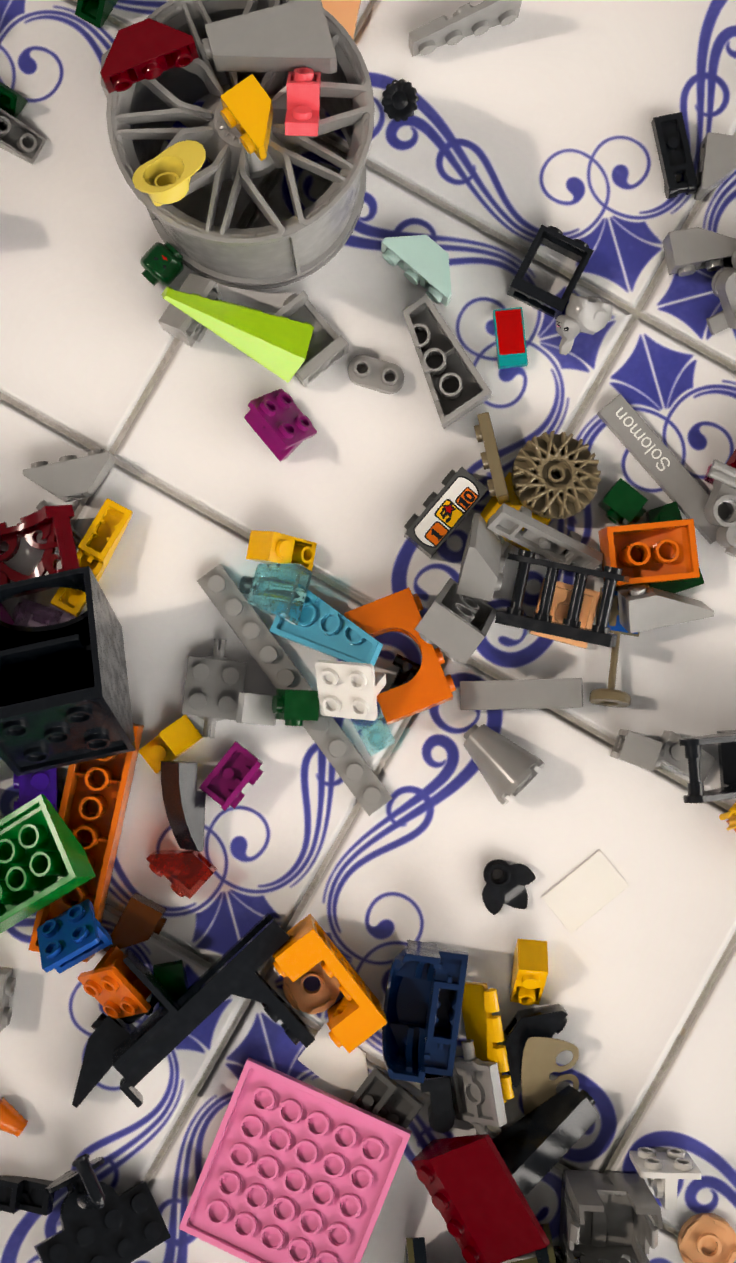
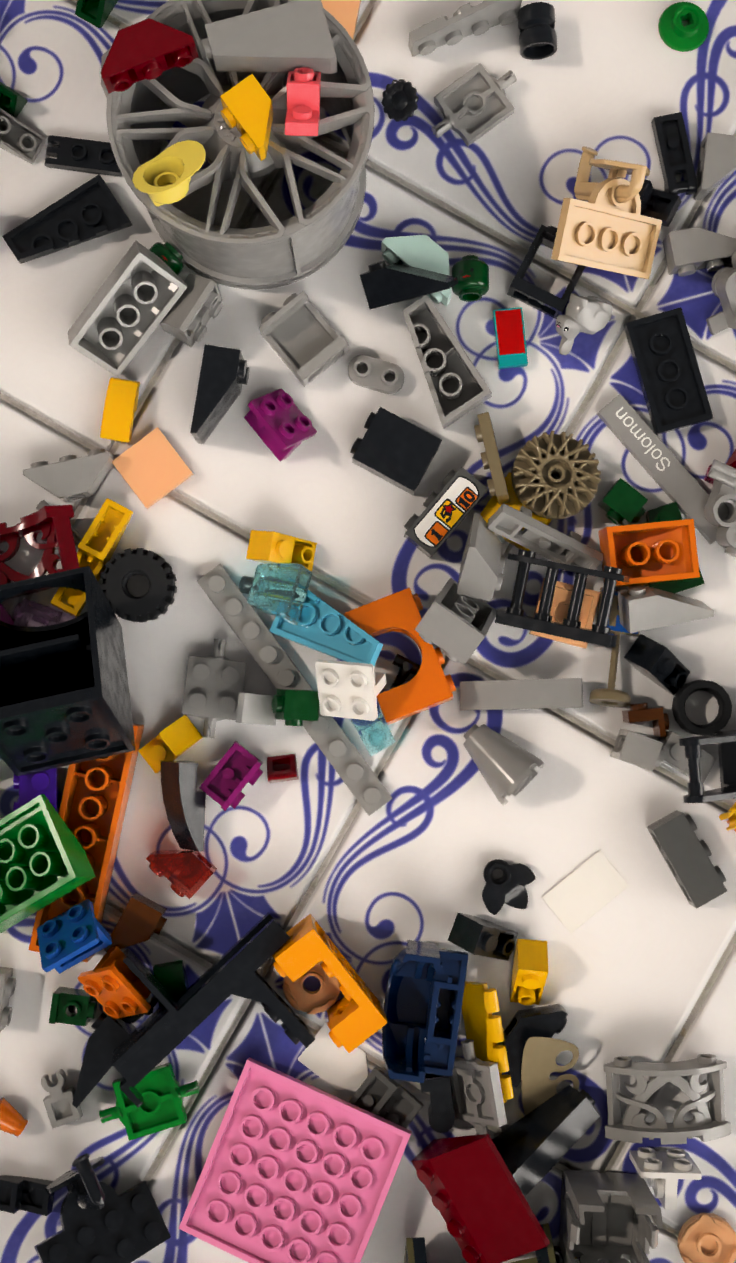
lime wedge [161,287,314,383] -> none
none -> black wing [2,174,133,264]
none -> light grey plate [41,1069,83,1129]
none -> black hinge [44,135,122,177]
none -> dark green brick [49,987,97,1026]
none -> light grey slope [68,241,188,377]
none -> black tyre [99,548,177,623]
none -> green plate [99,1062,200,1141]
none -> yellow slope [100,377,140,443]
none -> light nougat tile [112,427,193,509]
none -> black slope [190,344,249,444]
none -> dark red slope [267,754,299,783]
none -> black brick [350,407,442,495]
none -> black slope [360,261,458,309]
none -> light grey plate [431,63,517,146]
none -> black slope [448,913,518,961]
none -> dark green head [452,255,489,302]
none -> black wheel [517,2,557,60]
none -> tan plate [551,146,662,279]
none -> light grey fence [603,1054,731,1145]
none -> reddish brown bracket [622,703,669,737]
none -> black plate [624,307,713,435]
none -> black slope [624,634,691,696]
none -> black bracket [639,179,681,227]
none -> dark grey brick [647,810,727,909]
none -> green piece [658,2,709,52]
none -> black tyre [672,680,732,735]

